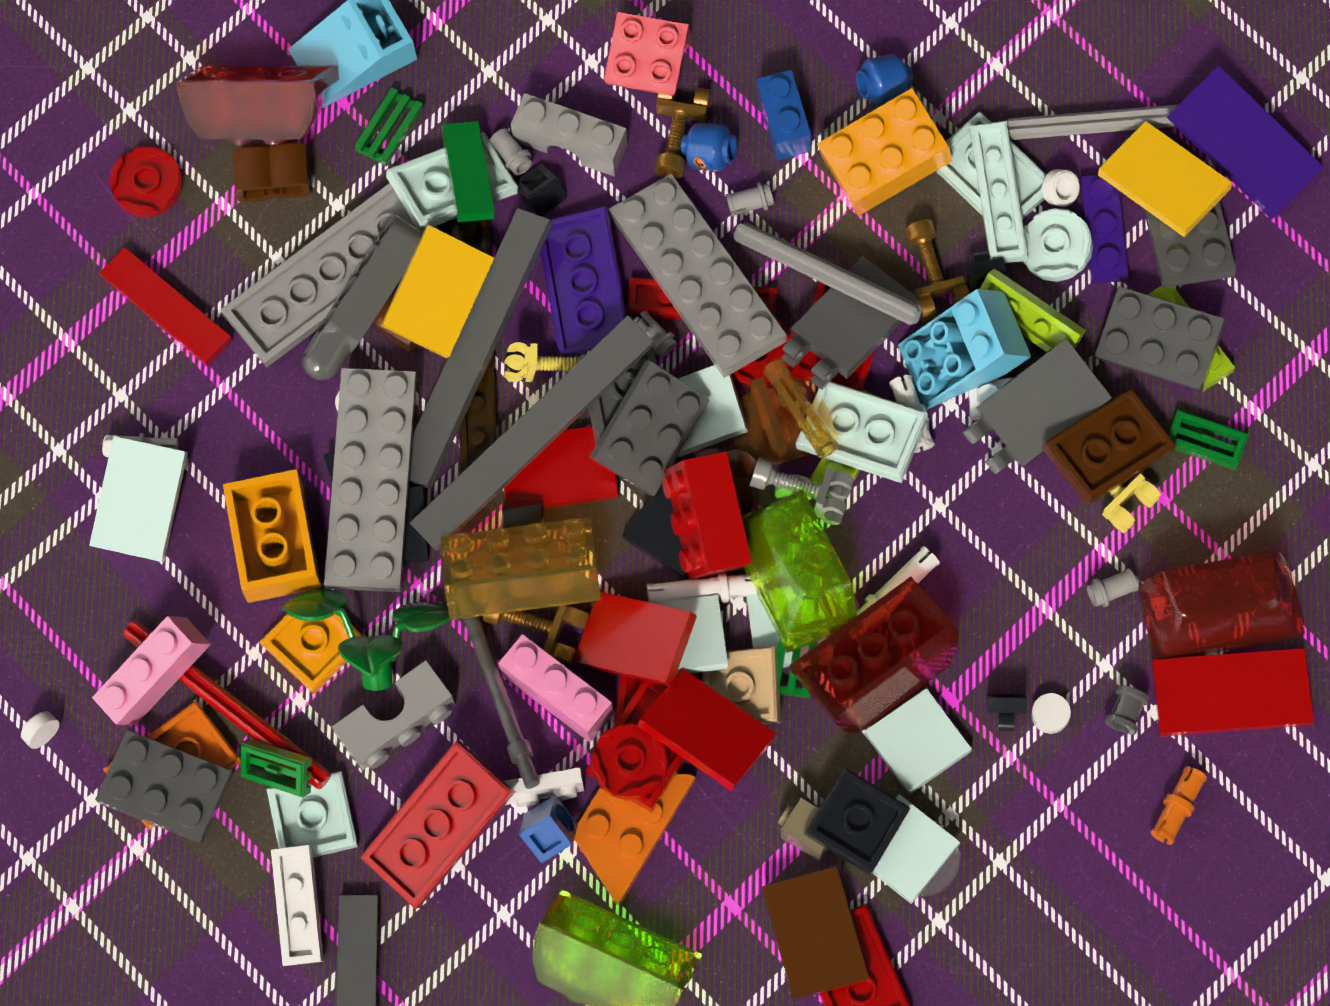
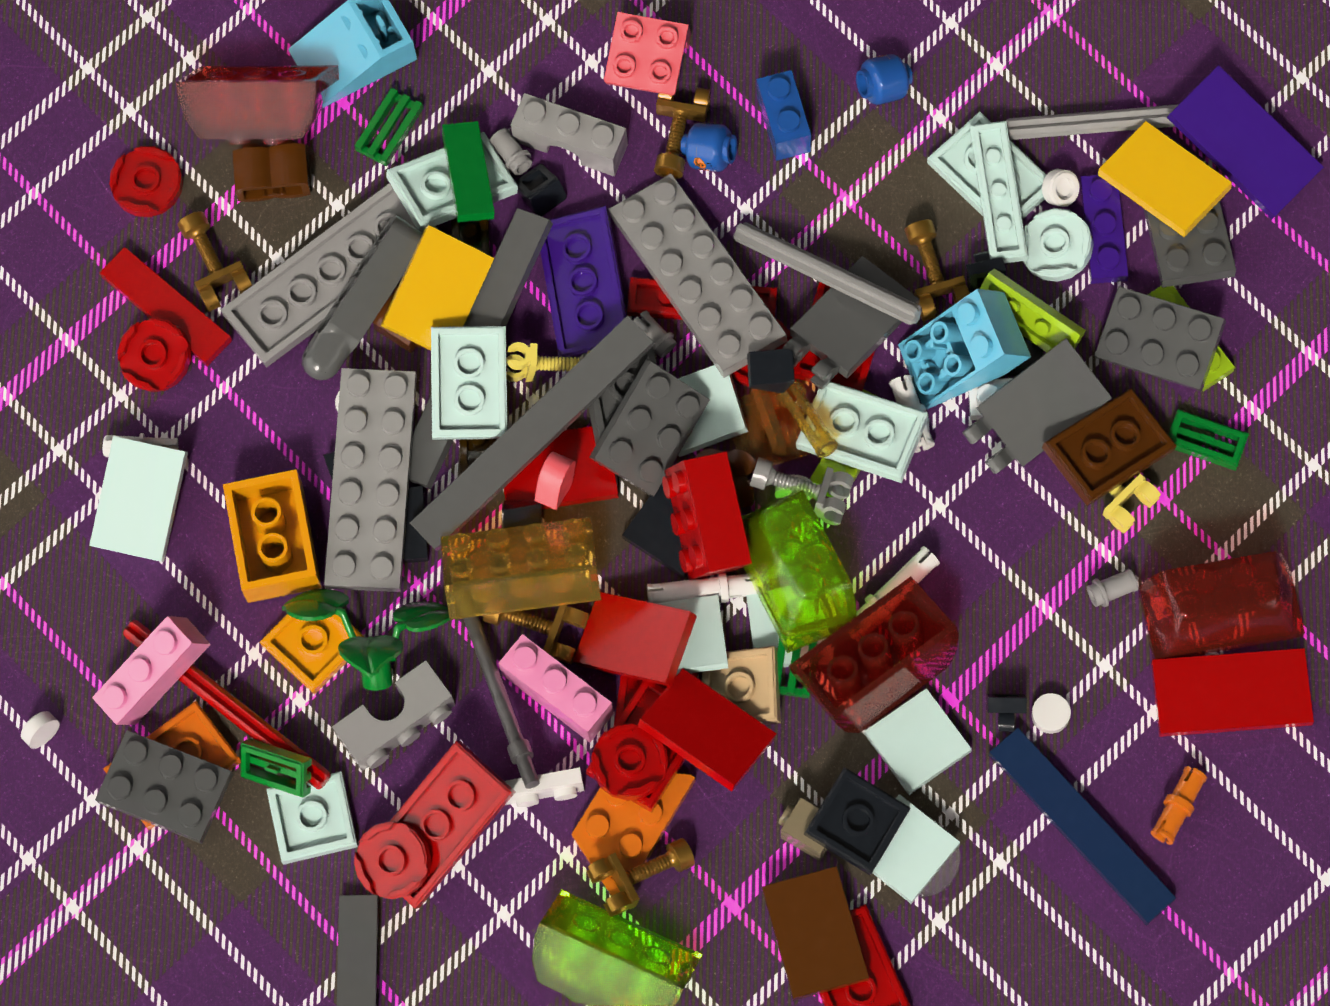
white plate [271,845,324,966] -> none
blue brick [519,795,578,864] -> none
light grey pin [726,182,774,217] -> none
light orange brick [817,88,953,216] -> none
dark grey bush [1104,685,1150,735] -> none
none -> red tile [117,318,192,392]
none -> pearl gold bar [178,211,252,312]
none -> tile [354,821,431,899]
none -> light aqua tile [431,326,507,440]
none -> coral piece [534,452,576,510]
none -> pearl gold bar [586,838,695,917]
none -> black slope [747,349,795,394]
none -> dark blue tile [989,728,1176,926]

